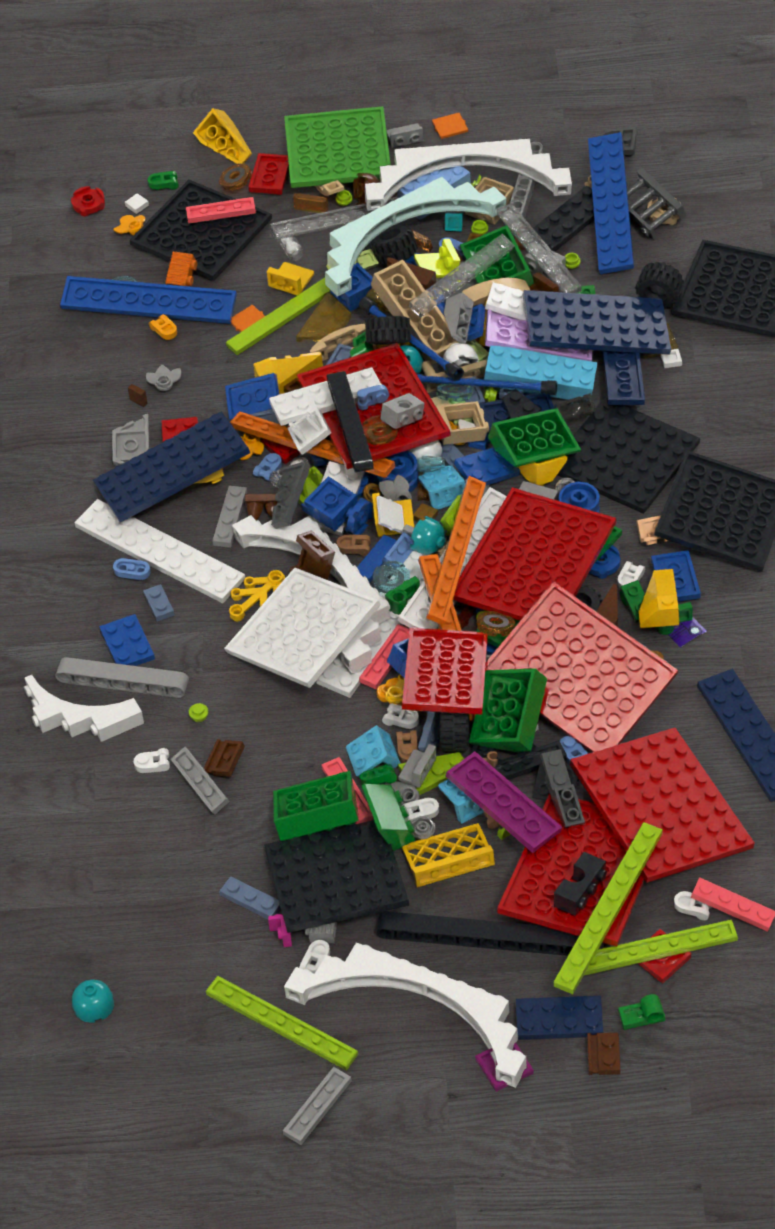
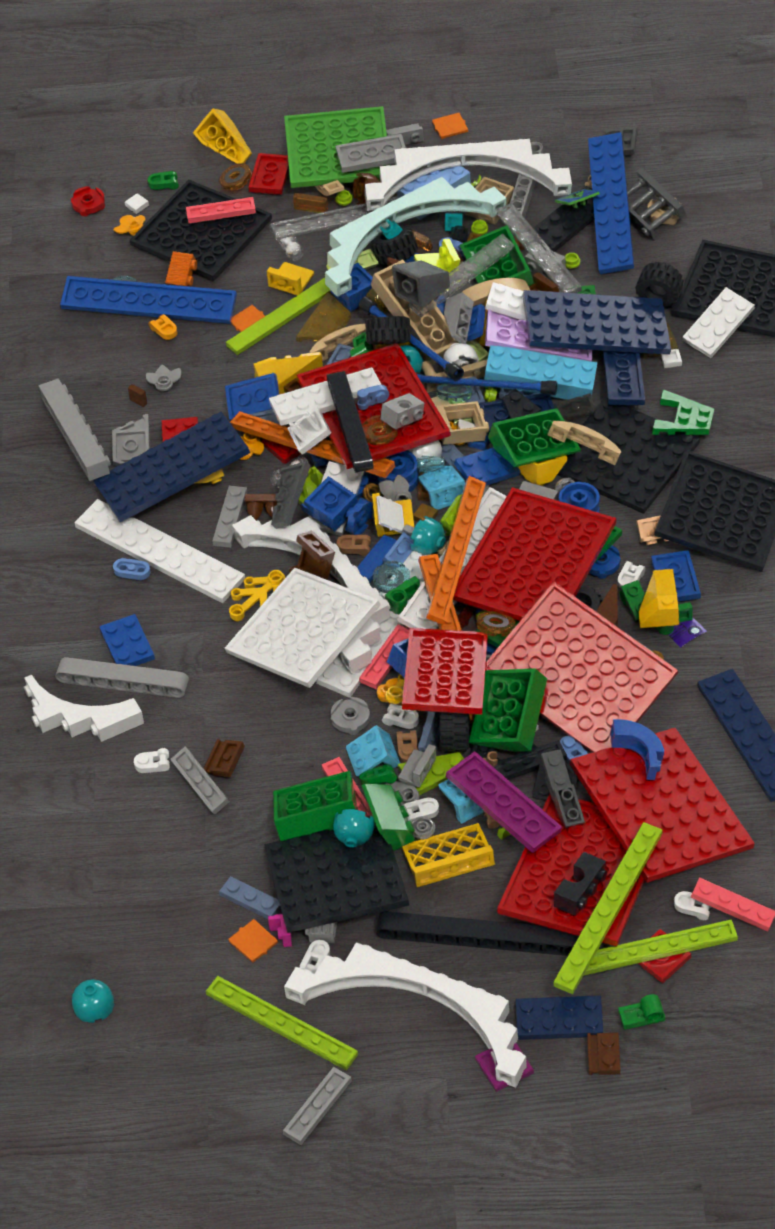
sand blue plate [143,584,175,621] -> none
lime plate [189,703,208,722] -> none
medium blue plate [253,453,282,481] -> none
none -> light grey brick [38,378,111,481]
none -> orange piece [228,919,278,963]
none -> light grey plate [331,697,370,735]
none -> teal cylinder [333,809,375,847]
none -> light grey plate [336,134,406,173]
none -> teal tile [379,219,403,239]
none -> dark grey slope [392,260,450,307]
none -> black plate [450,225,469,241]
none -> tan slope [548,421,621,465]
none -> piece [555,189,600,208]
none -> blue arch [610,719,664,780]
none -> wing [652,390,714,435]
none -> white plate [682,287,755,358]

